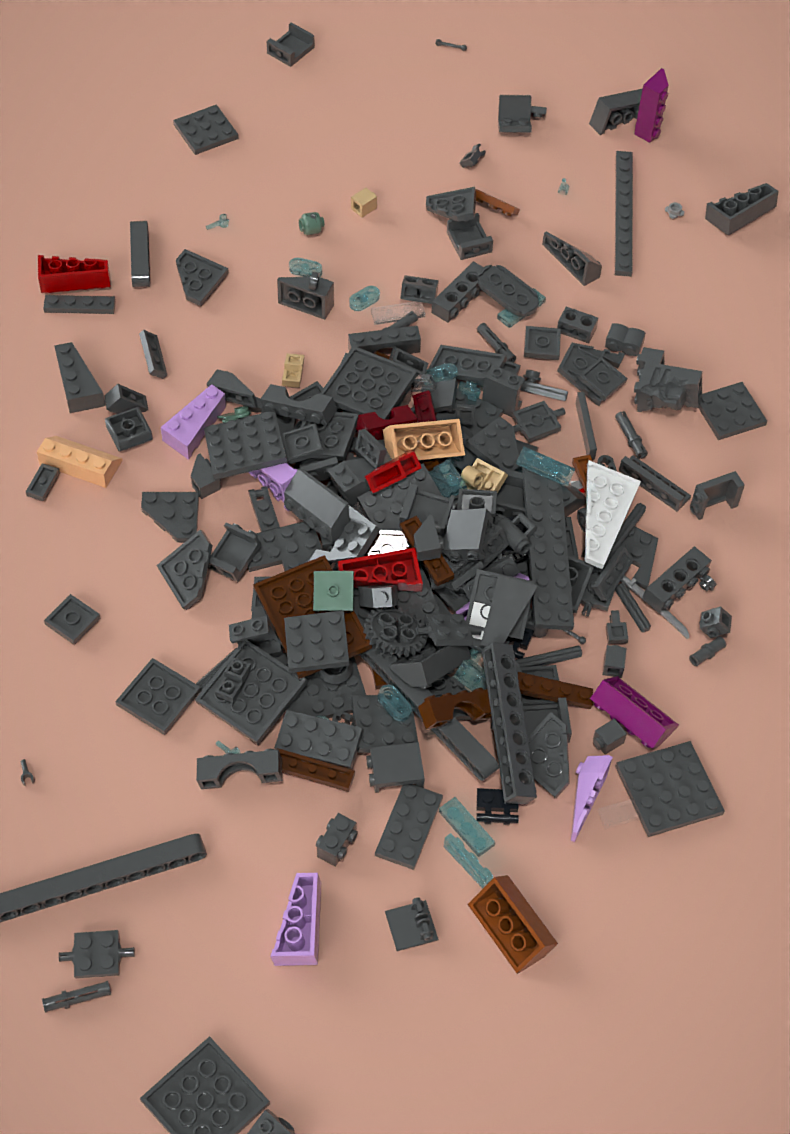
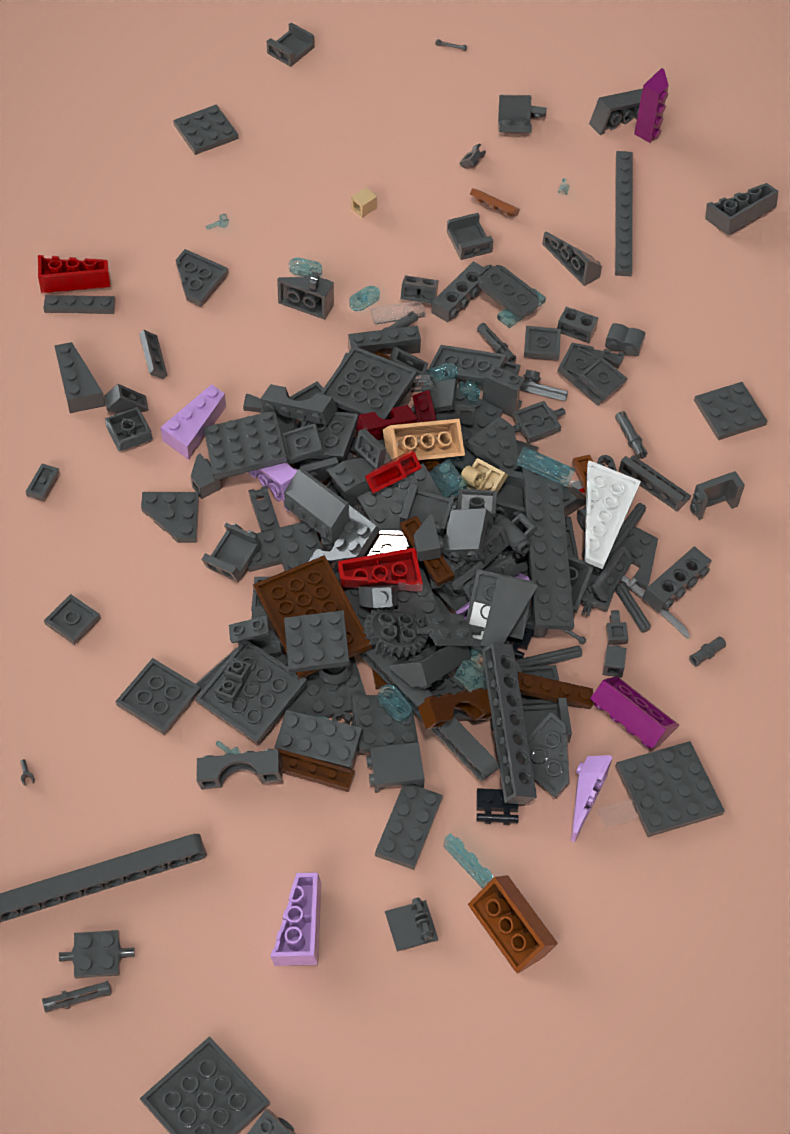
light nougat slope [37,436,123,488] -> none
dark grey beam [130,221,150,287] -> none
dark grey plate [157,530,213,610] -> none
dark grey slope [206,369,258,408] -> none
sand green plate [217,406,251,423] -> none
tan slope [282,353,304,388] -> none
sand green head [299,212,325,235] -> none
sand green plate [313,571,354,611] -> none
dark grey brick [316,813,358,867] -> none
dark grey plate [426,187,476,222] -> none
clear light blue plate [439,797,495,857] -> none
dark grey tile [575,392,597,460] -> none
dark grey brick [593,719,627,755] -> none
dark grey brick [634,347,702,412] -> none
light grey plate [665,202,685,219] -> none
dark grey plate [699,574,717,591] -> none
dark grey brick [699,607,732,638] -> none

